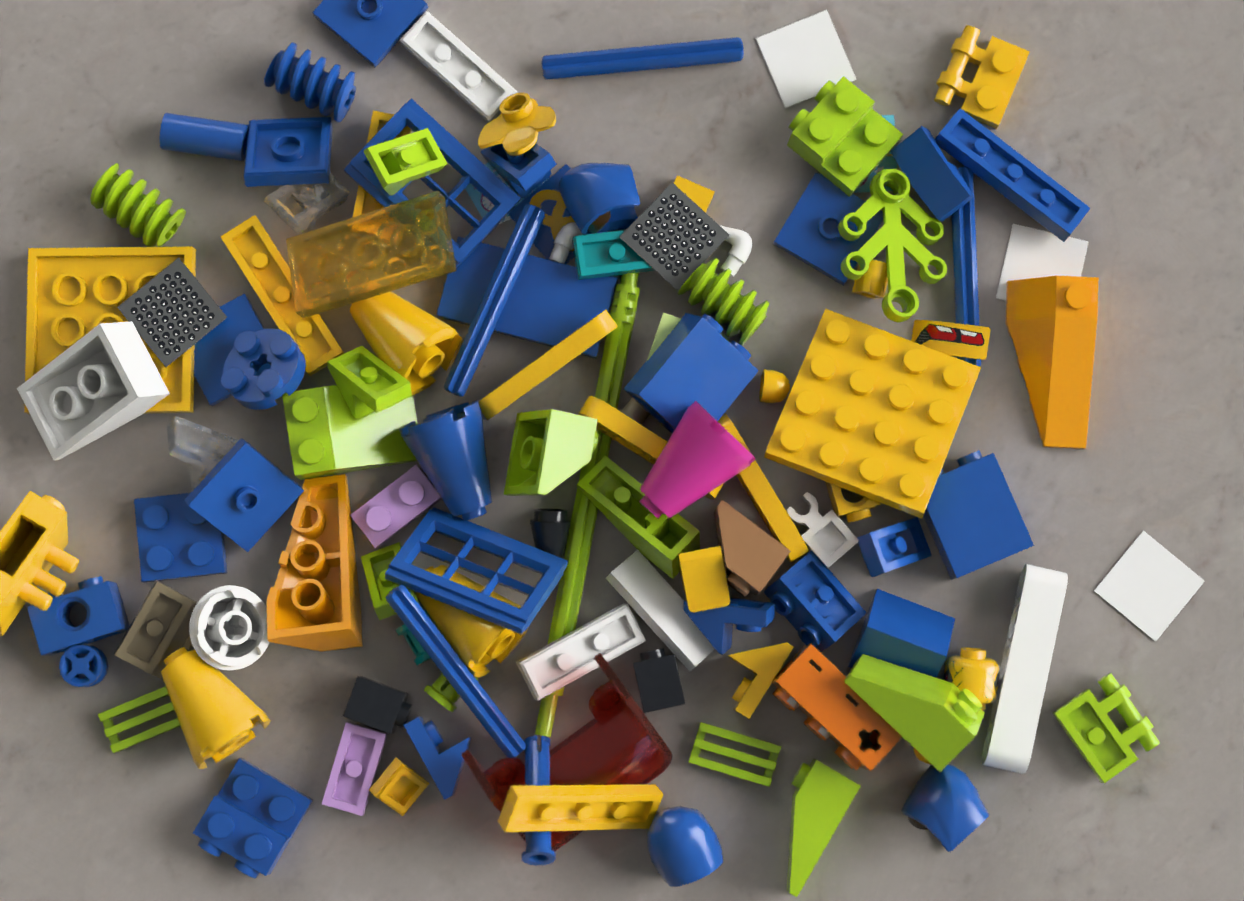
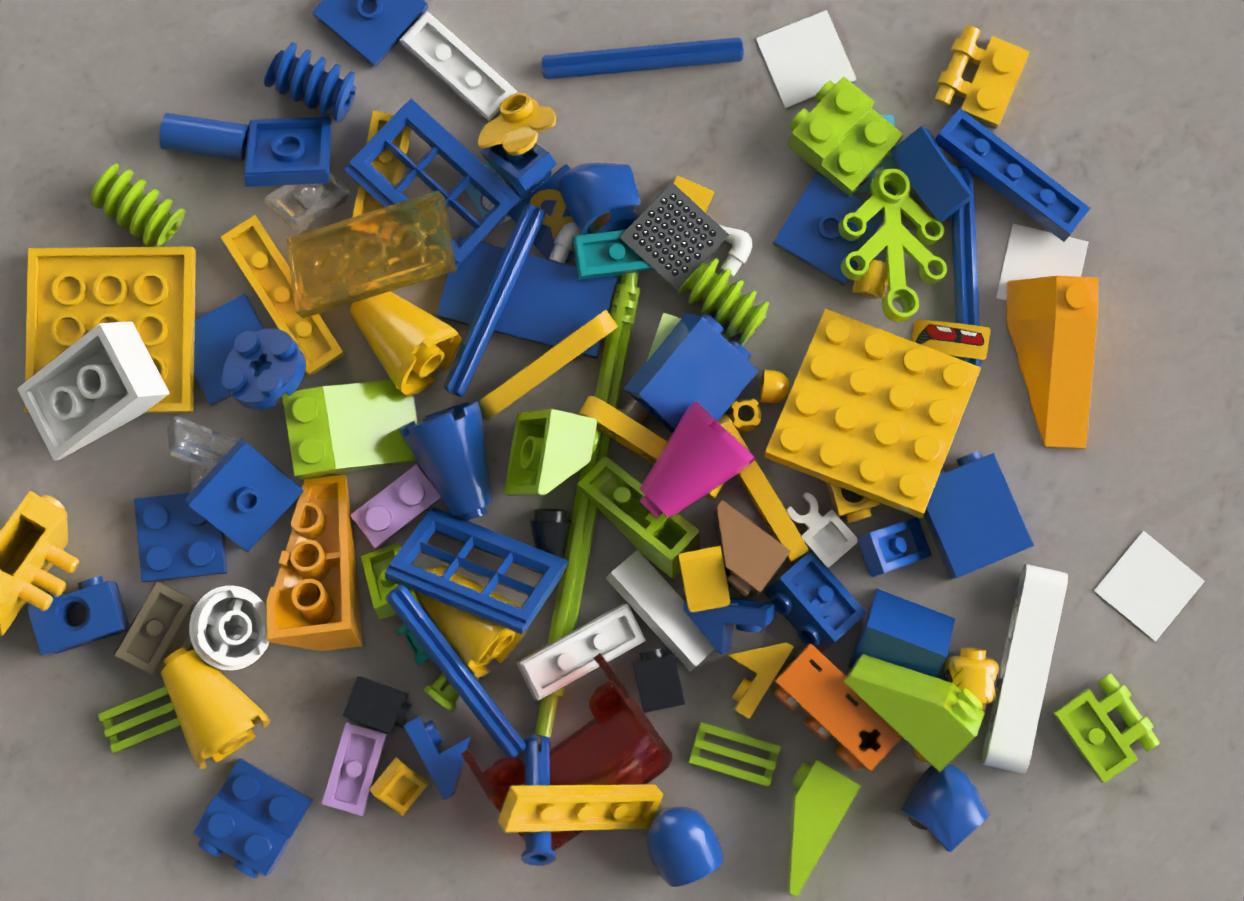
blue wheel [59,645,109,687] -> none
dark grey sticker [117,257,227,367] -> none
lime slope [327,345,412,419] -> none
lime slope [363,128,448,196] -> none
none -> yellow hose [728,398,762,434]

